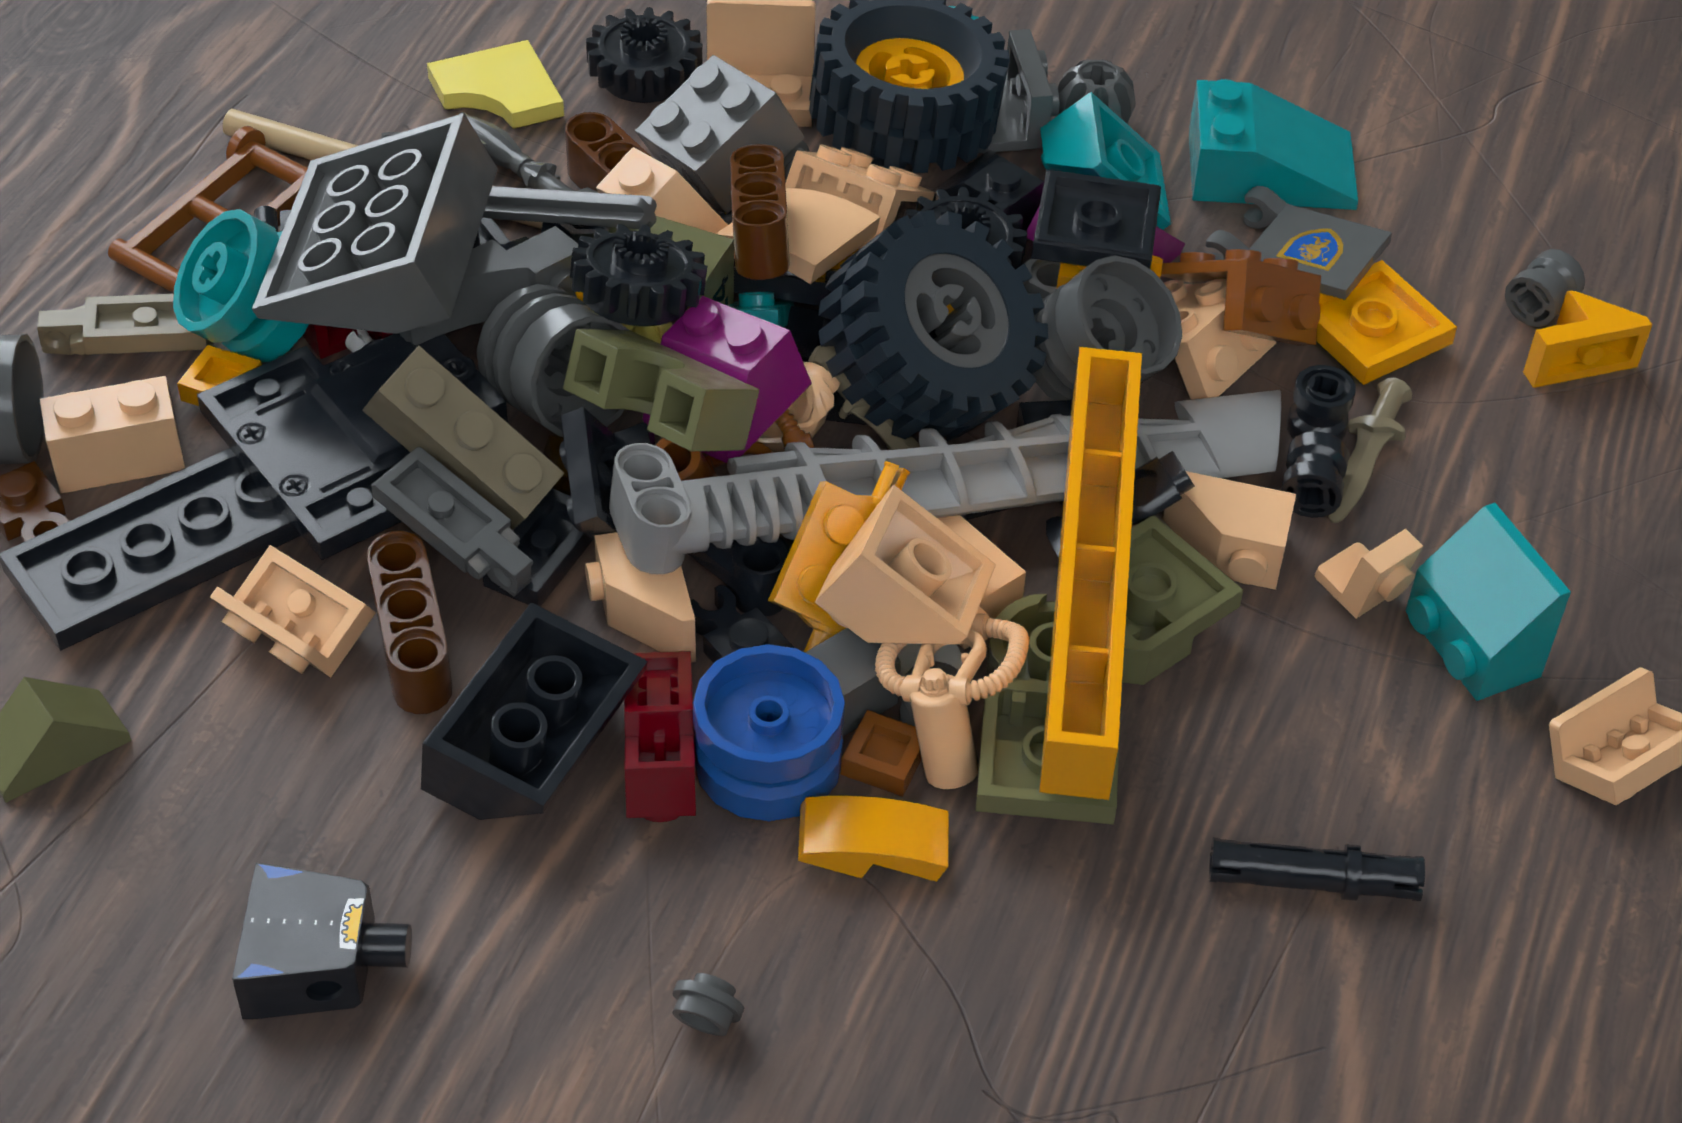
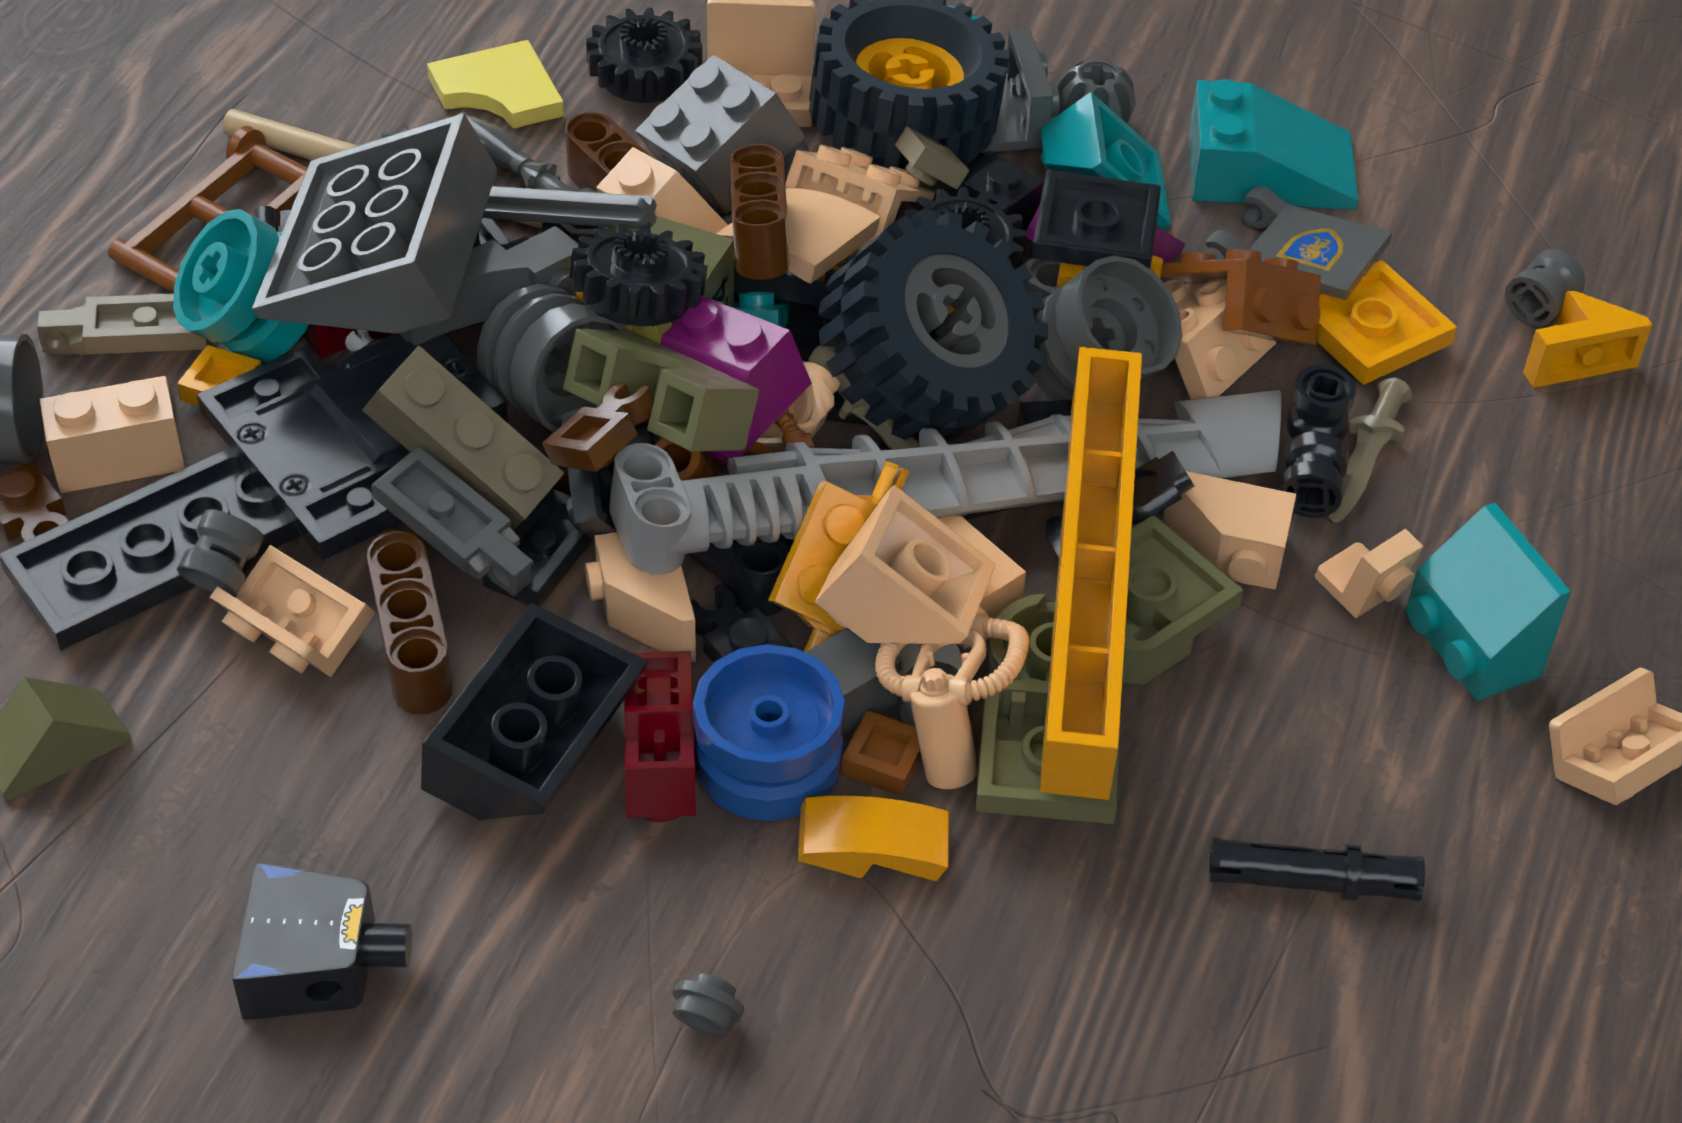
none -> dark grey wheel [176,509,265,597]
none -> reddish brown plate [542,382,654,472]
none -> dark tan plate [895,126,969,189]

